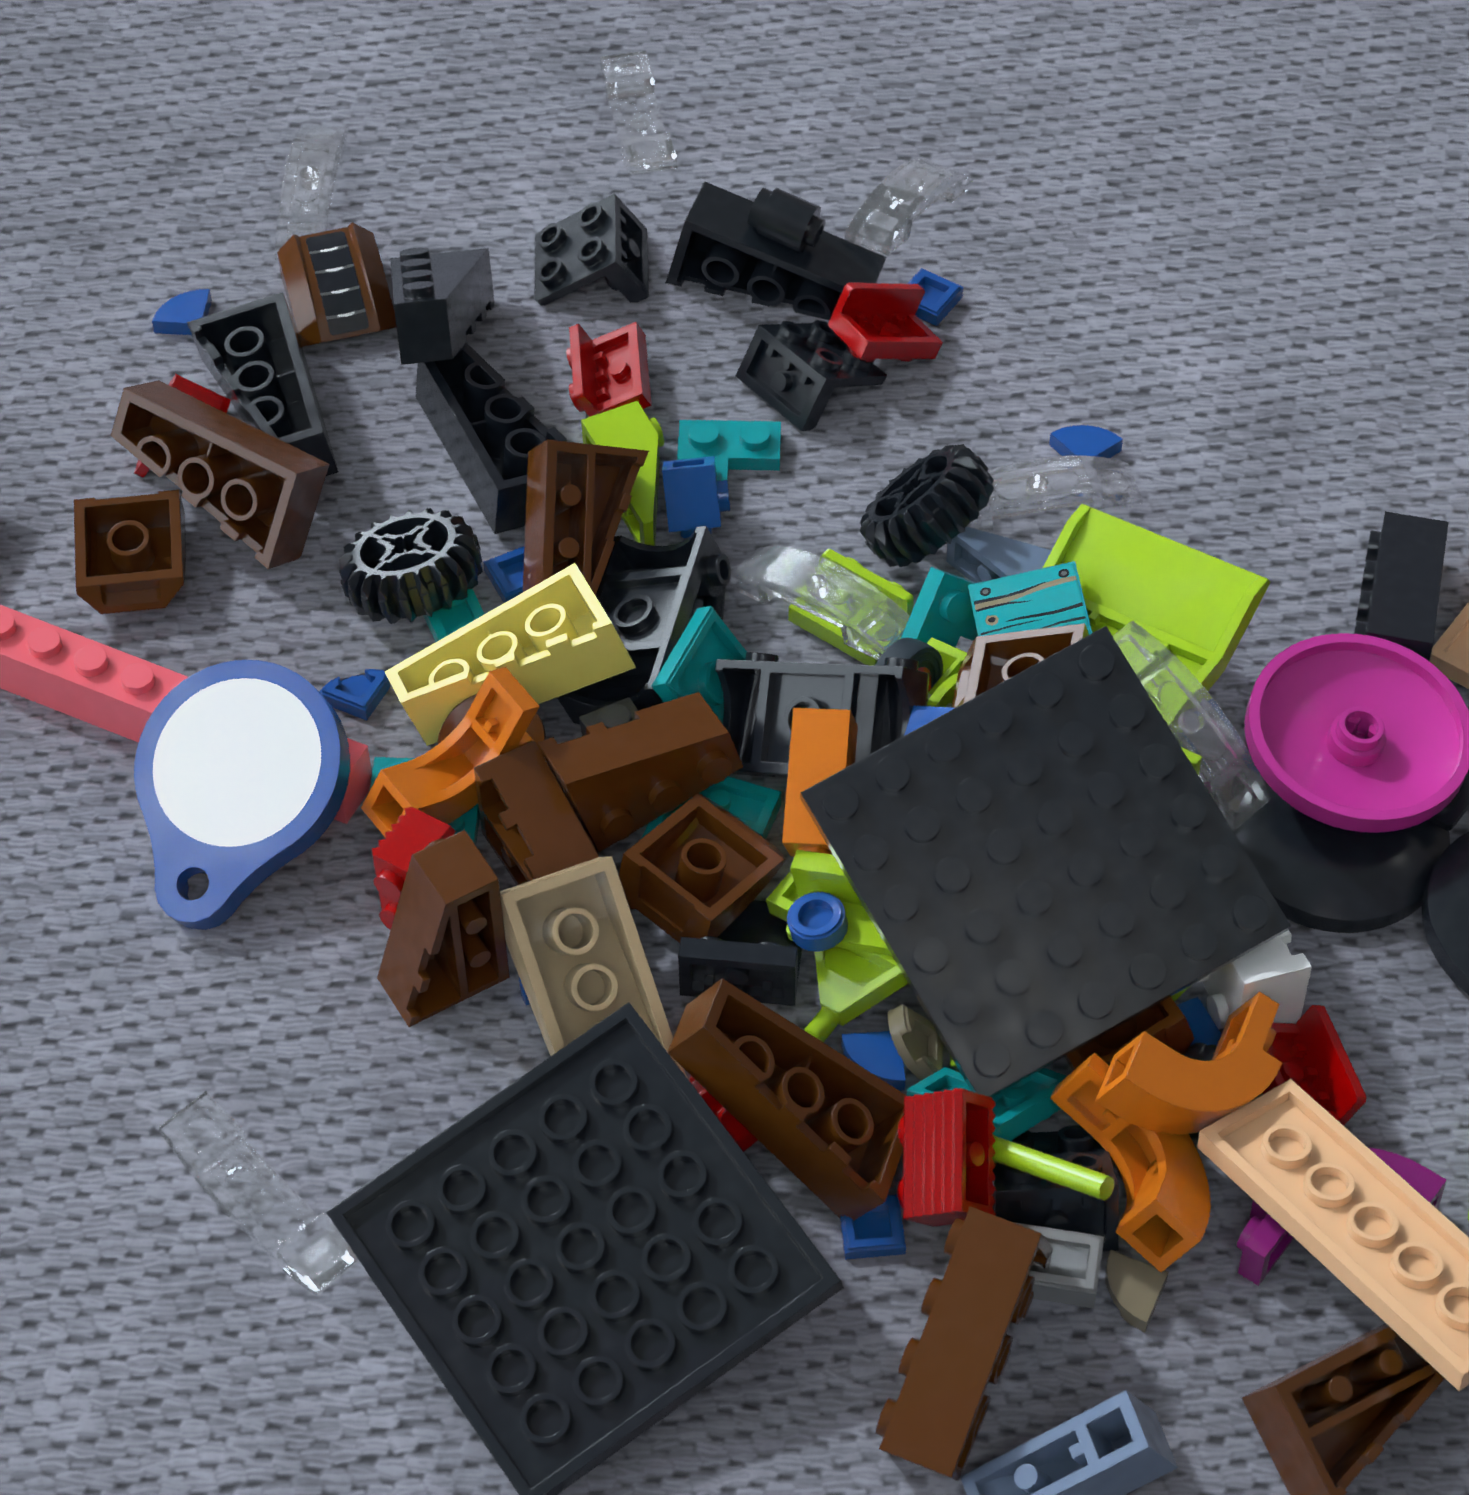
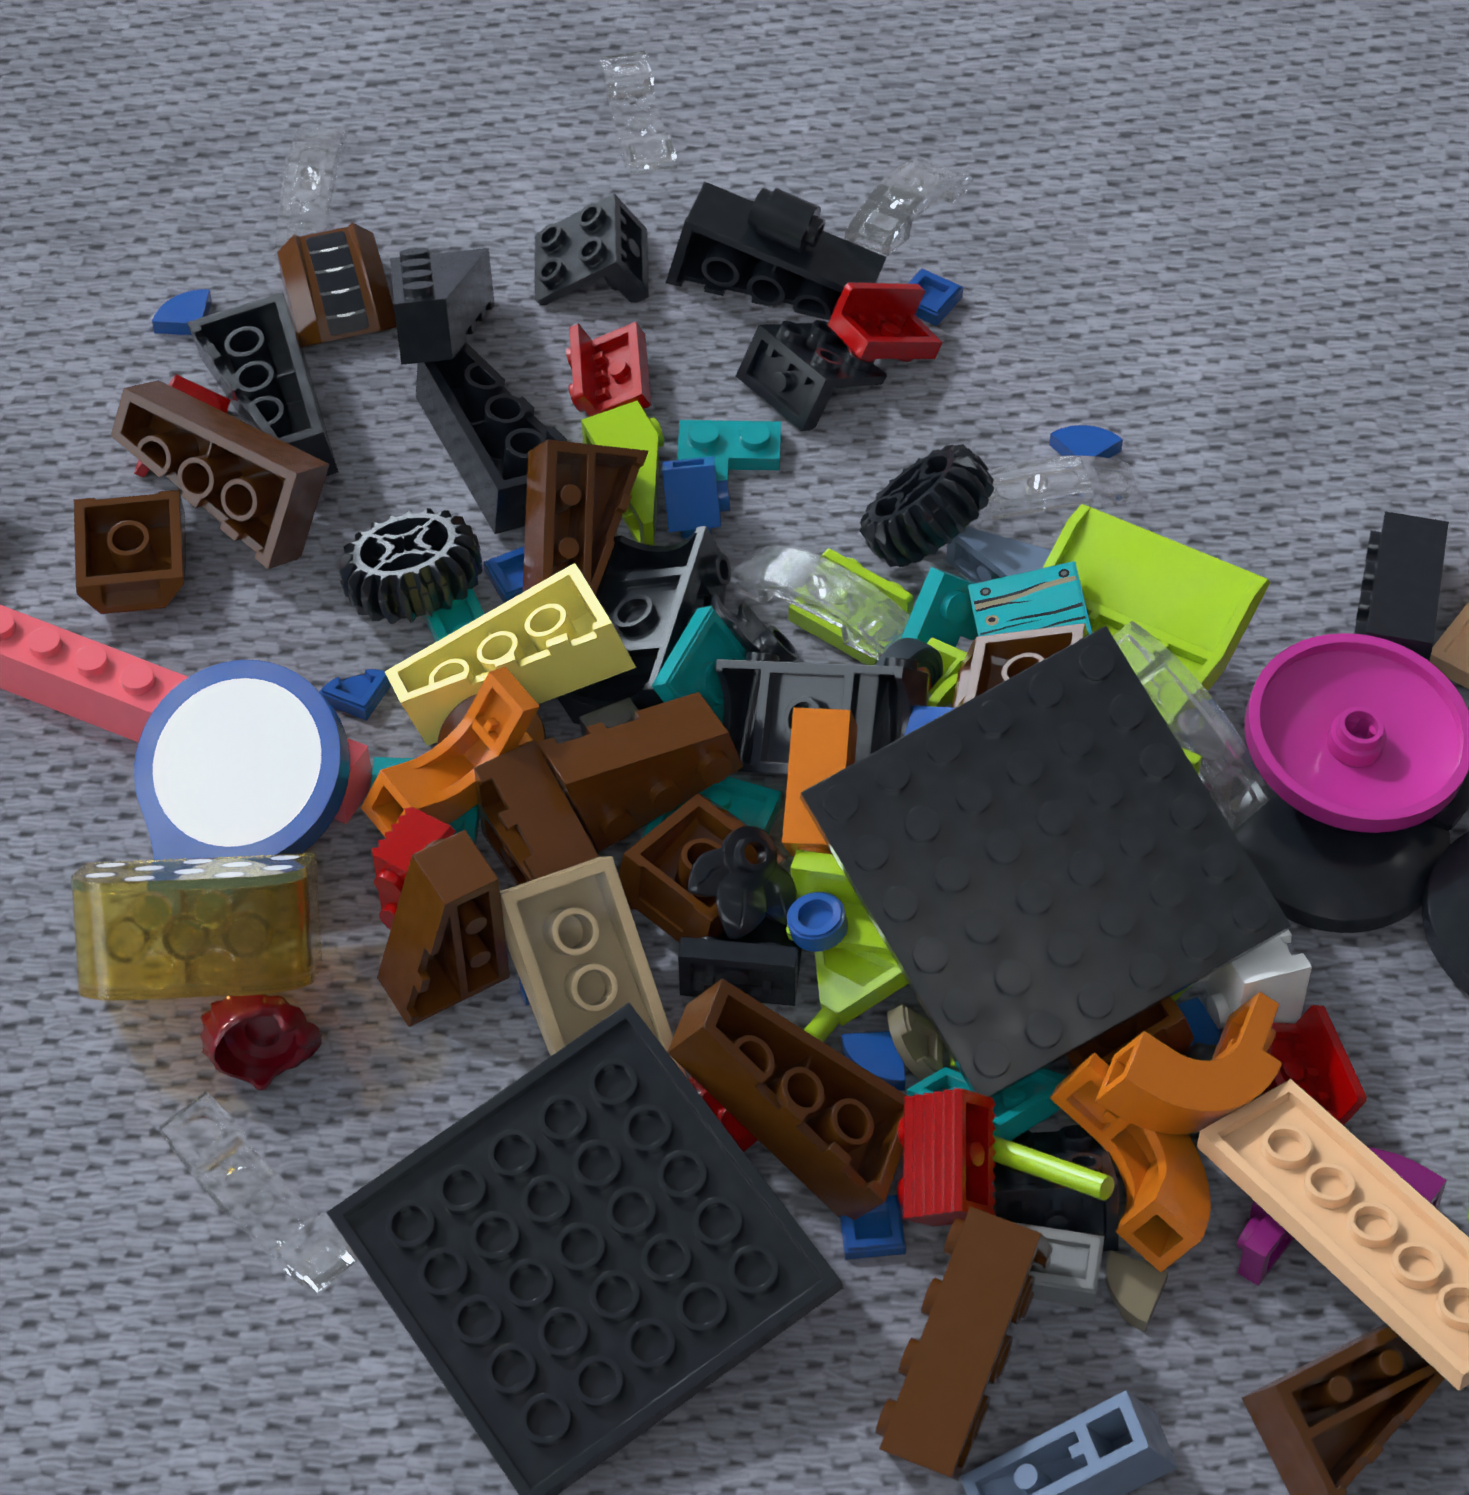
none -> clear yellow brick [71,853,322,1001]
none -> dark red hair [200,991,323,1091]
none -> black plate [688,826,797,940]
none -> black plate [711,593,799,662]

